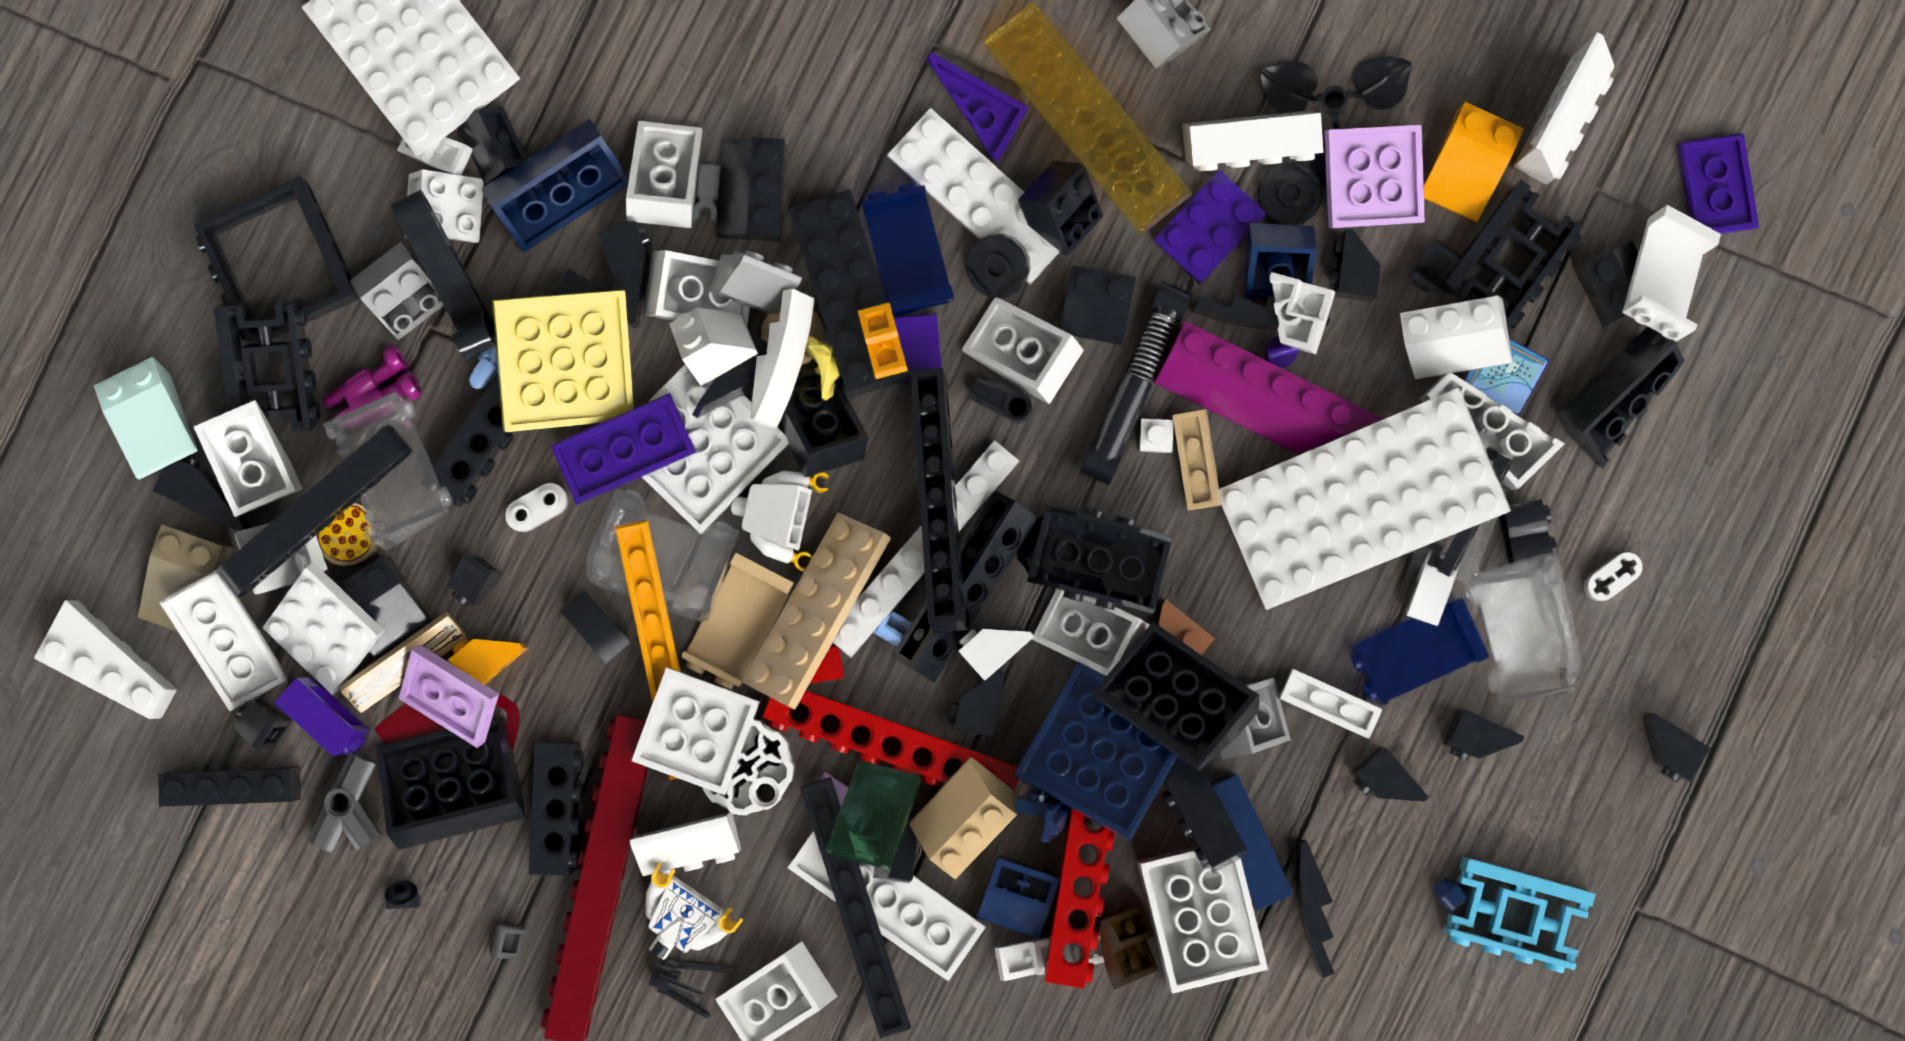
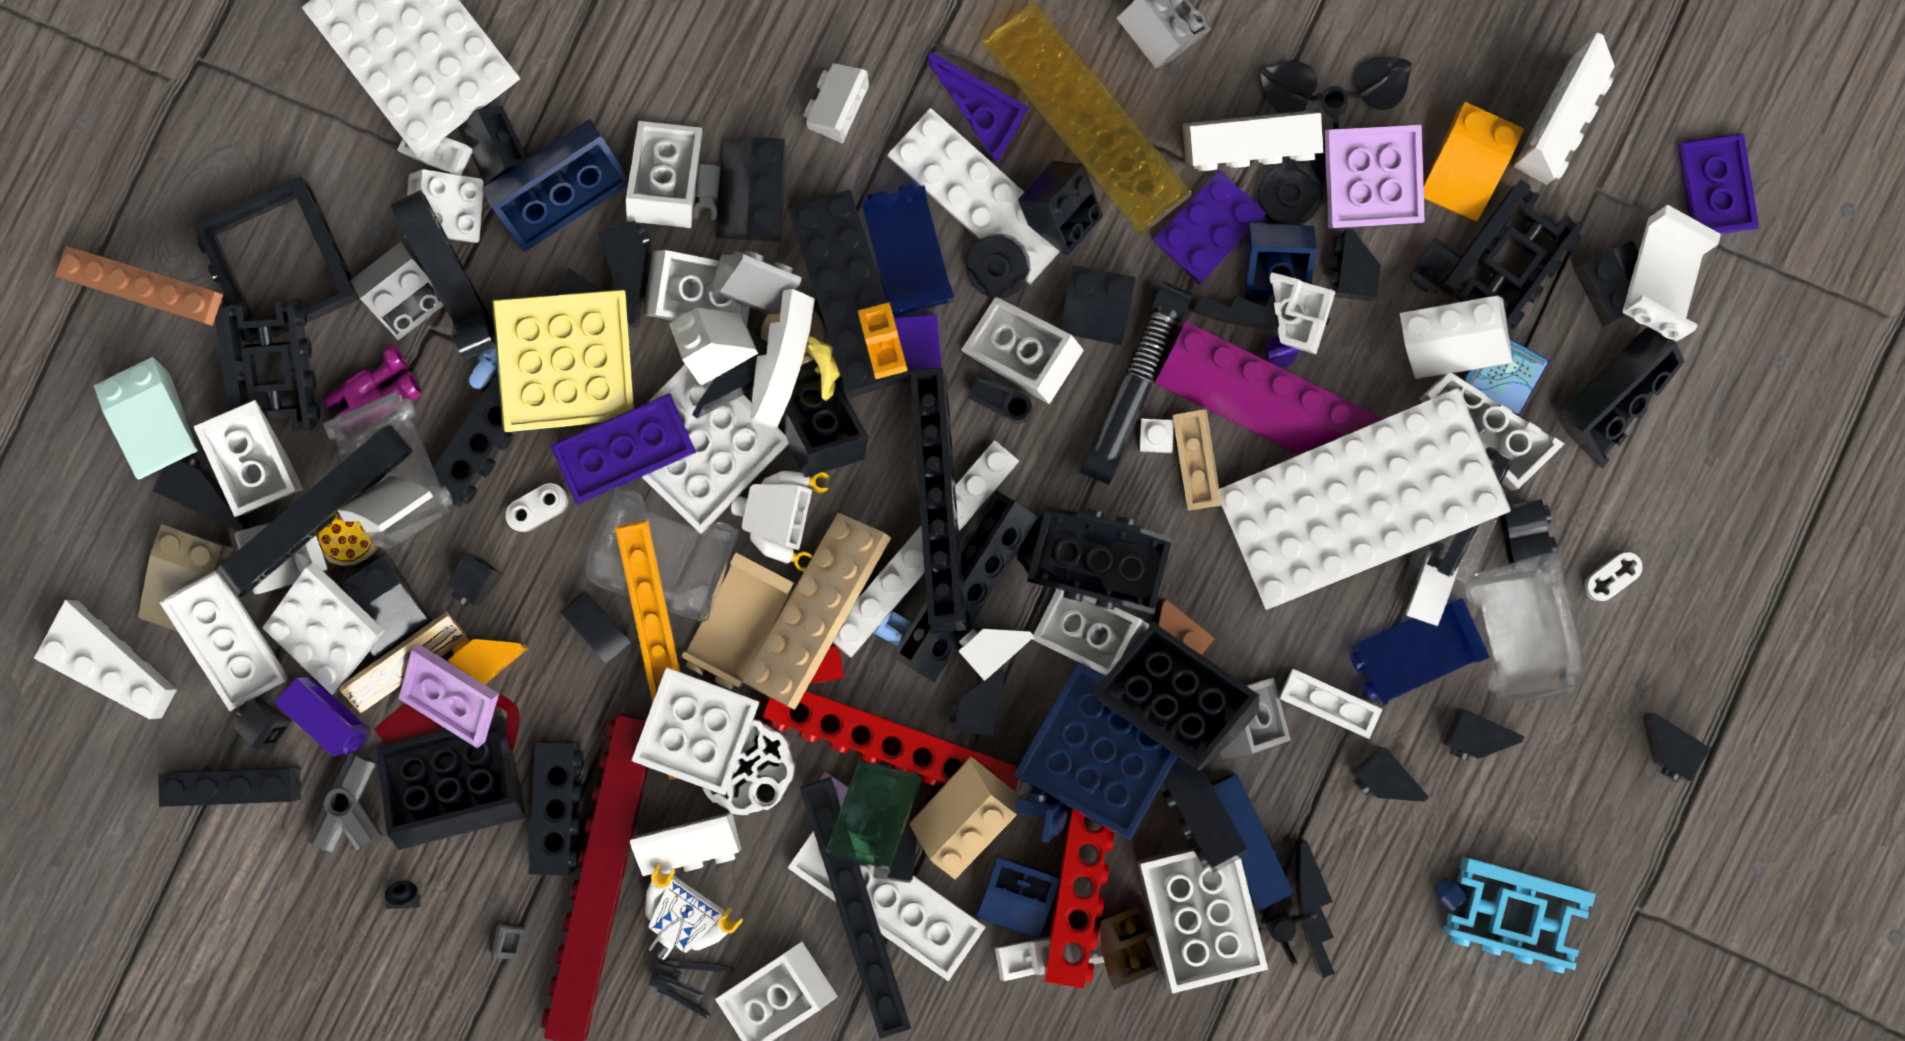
none -> nougat plate [55,246,223,326]
none -> white slope [338,476,433,532]
none -> white slope [804,63,869,144]
none -> black plant [1260,912,1317,967]

